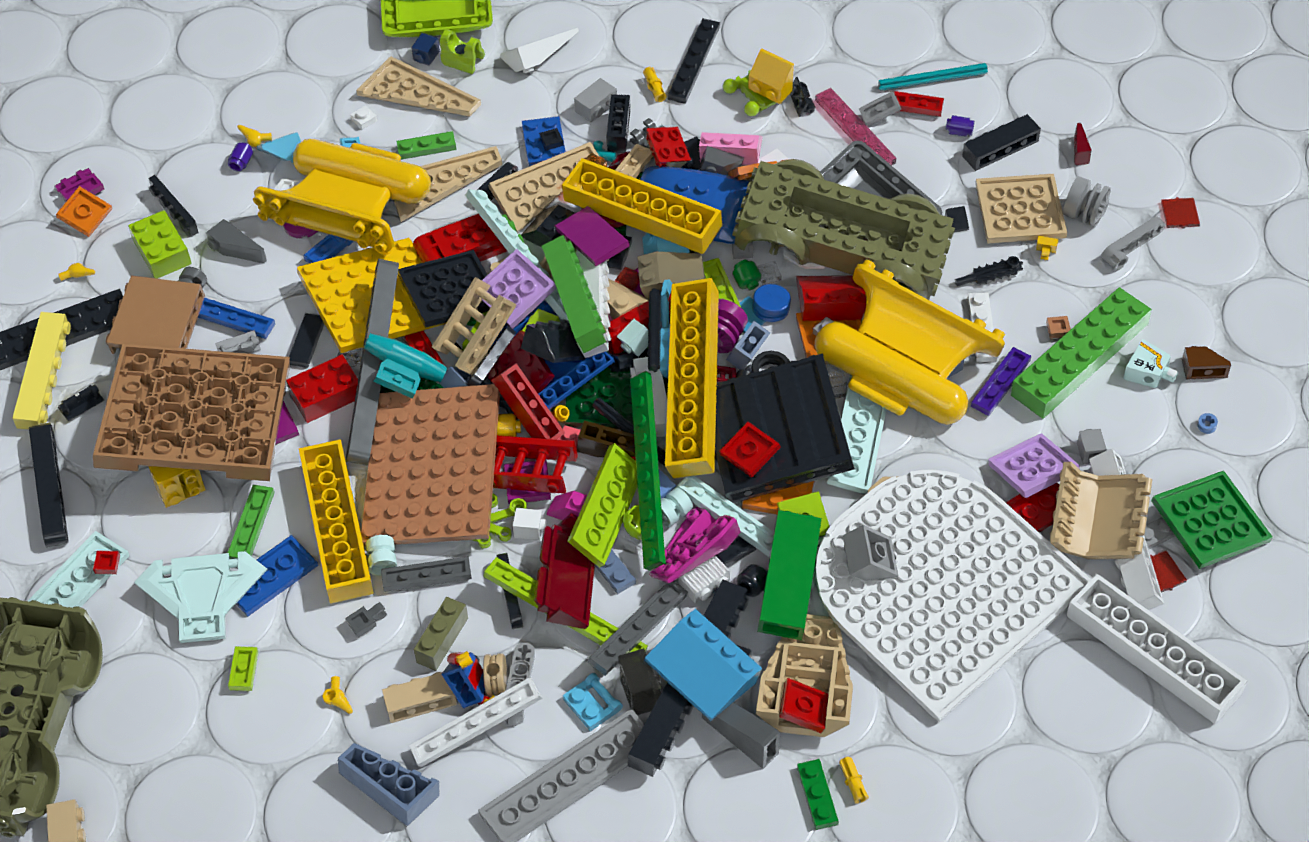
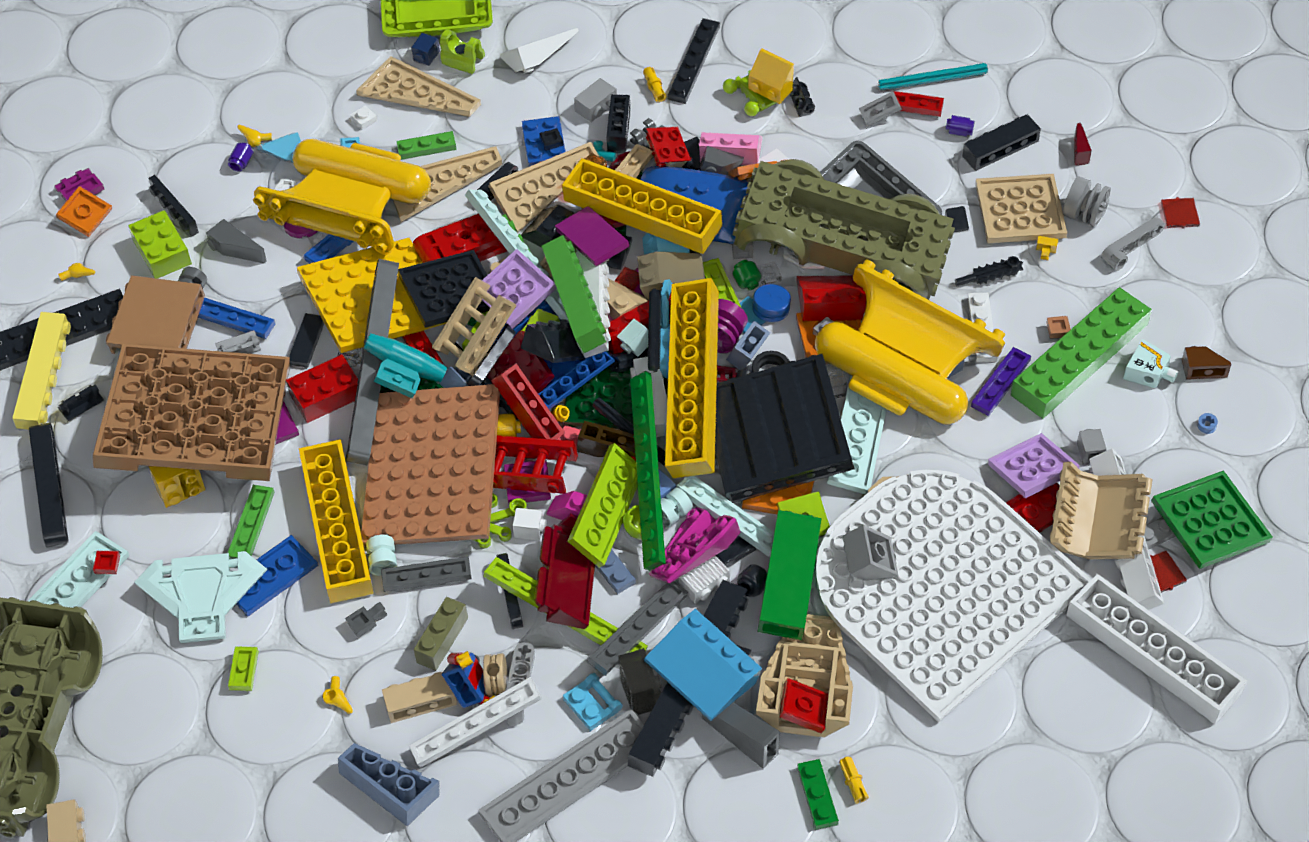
red plate [719,422,781,478] -> none
clear pink plate [815,88,897,166] -> none

